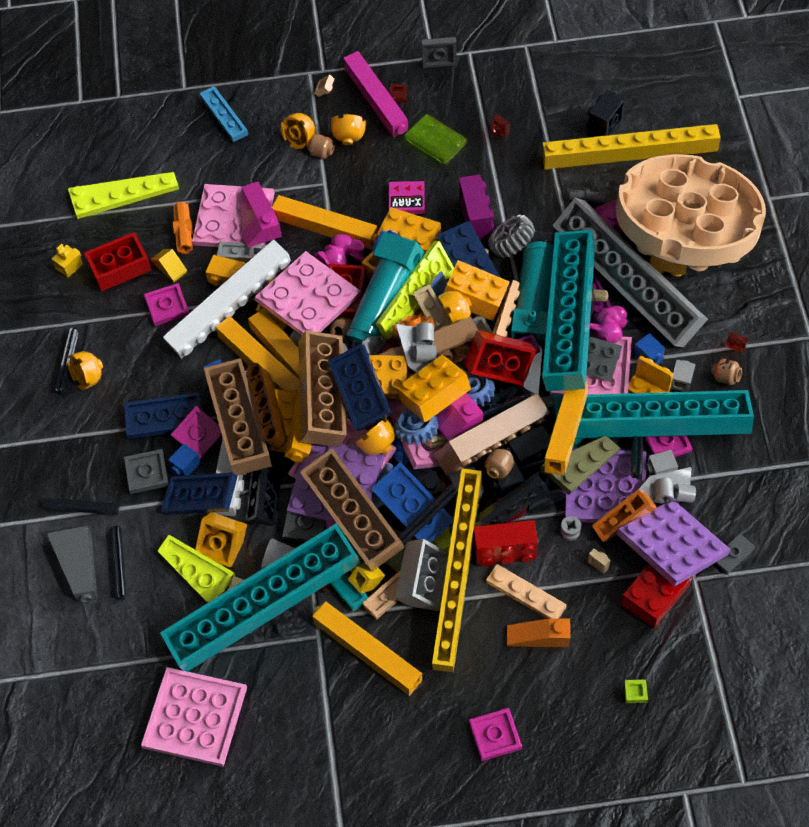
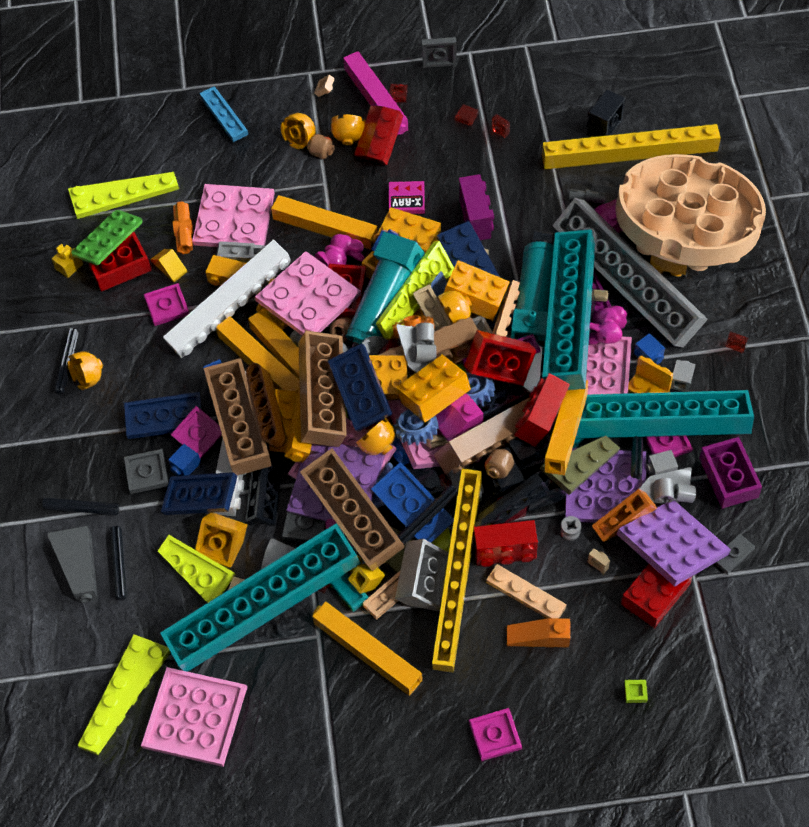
dark pink wedge [241,182,282,248] -> none
clear neon green plate [405,114,467,164] -> none
light grey gear [488,215,535,258] -> none
dark grey hinge [586,336,622,382] -> none
medium nougat head [712,359,742,385] -> none
none -> bright green bracket [71,210,143,265]
none -> neon yellow wing [78,635,171,755]
none -> red slope [354,106,403,165]
none -> clear red tile [456,104,479,126]
none -> red brick [514,373,570,447]
none -> magenta brick [699,437,762,508]

